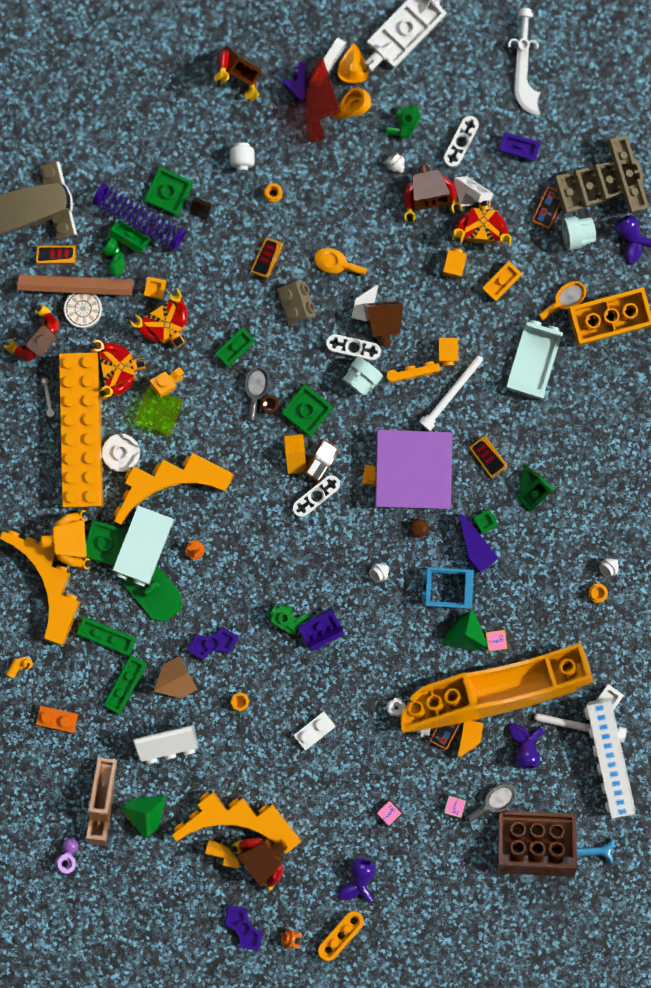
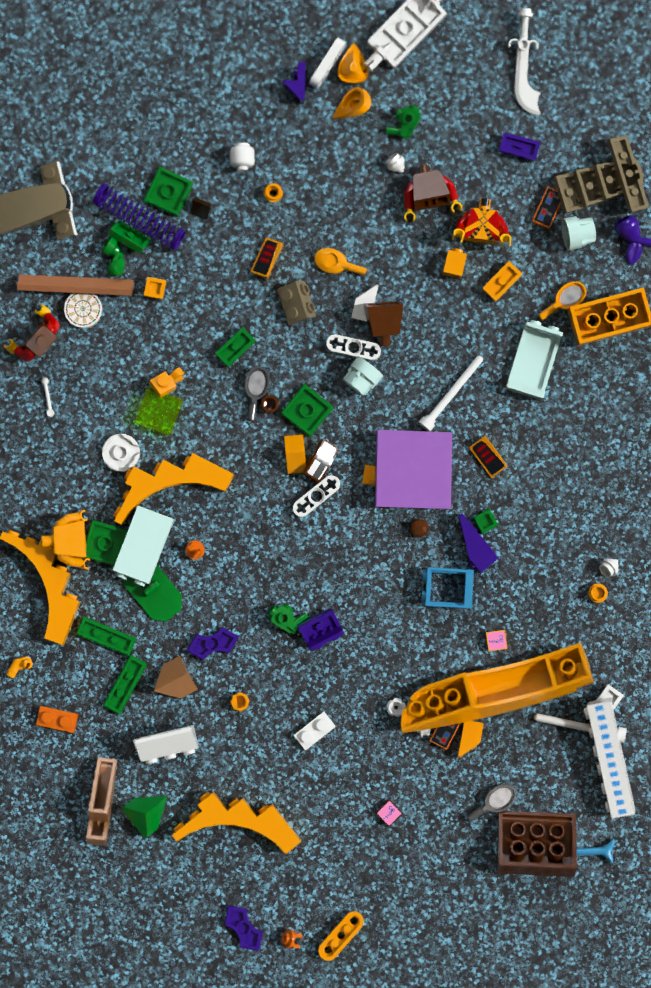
slope [36,246,76,265] -> none
medium lavender plate [55,838,78,874] -> none
light orange brick [59,353,104,508] -> none
torso [91,340,146,400] -> none
torso [129,288,188,348] -> none
light orange slope [205,840,240,869] -> none
torso [214,46,262,101] -> none
reddish brown torso [232,838,288,893] -> none
clear red slope [304,56,341,143] -> none
dark purple piece [338,859,376,903] -> none
white plate [369,563,389,583] -> none
light orange plate [386,361,441,383] -> none
light orange brick [438,338,458,366] -> none
green slope [441,610,488,651] -> none
bright pink tile [443,794,467,819] -> none
white beam [444,116,479,168] -> none
white slope [454,176,493,206] -> none
dark purple piece [508,724,544,769] -> none
green slope [517,464,554,511] -> none

